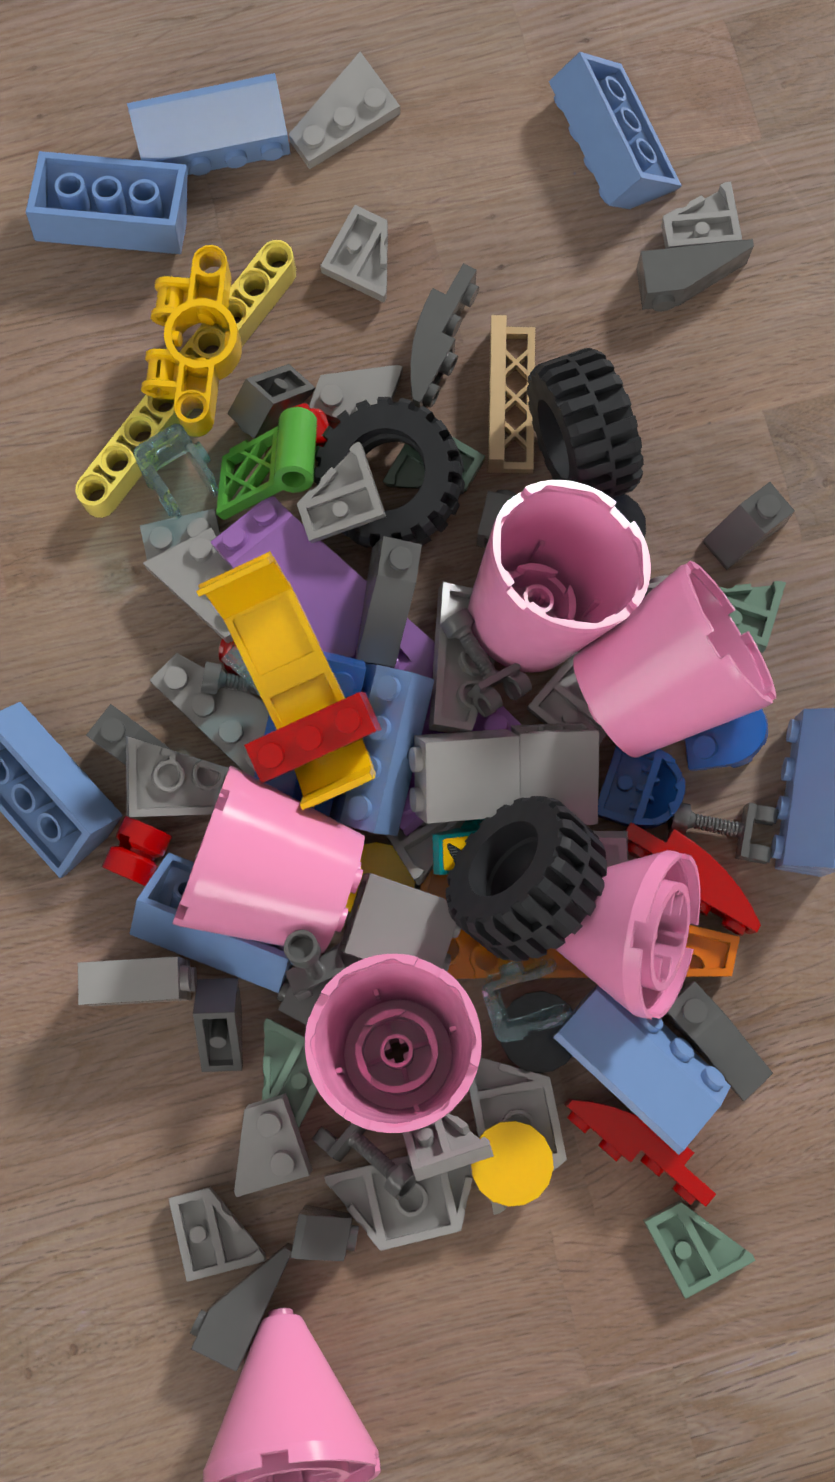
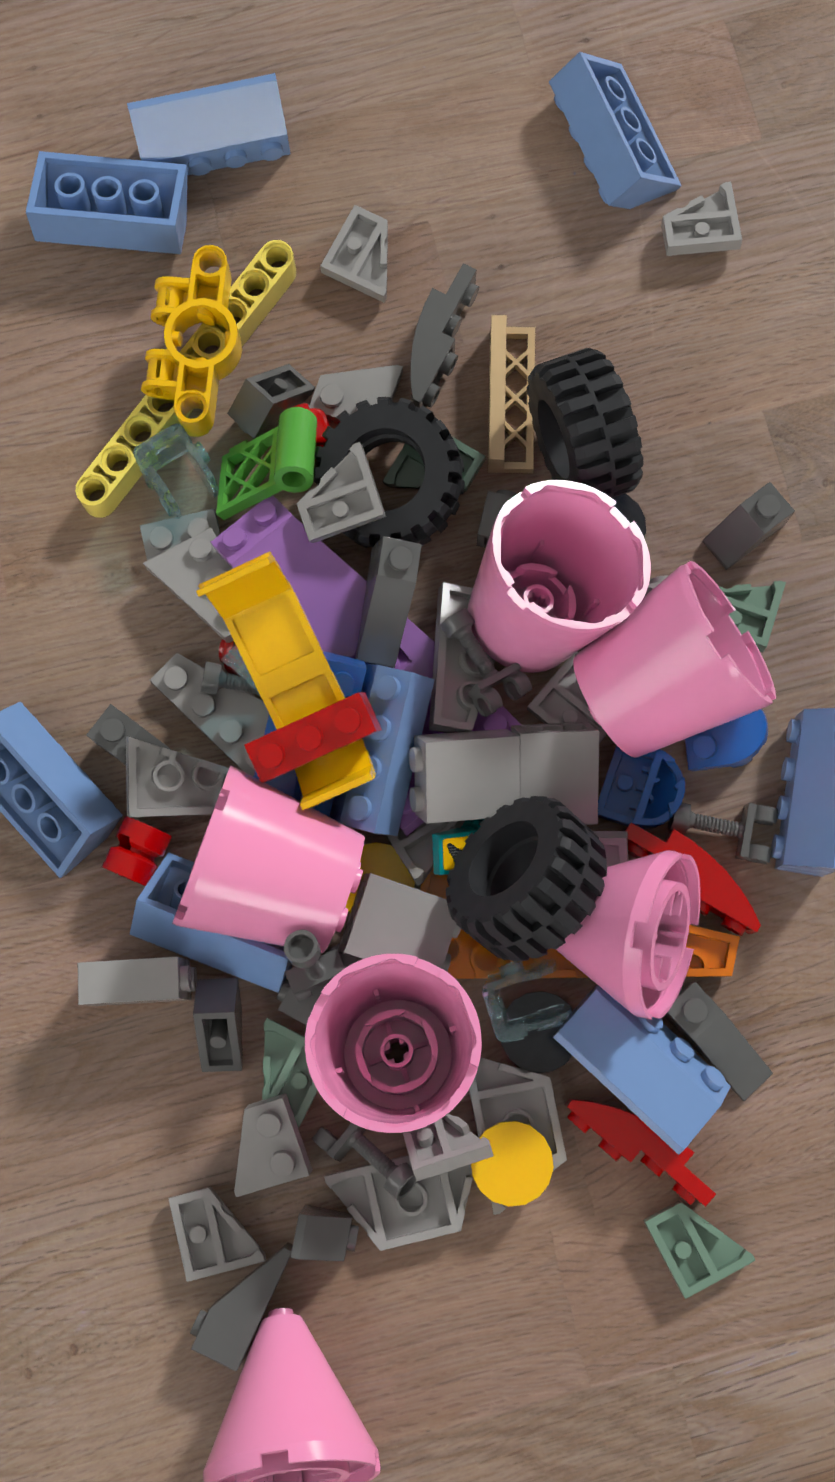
light grey wing [289,51,400,169] -> none
dark grey slope [636,239,754,312] -> none

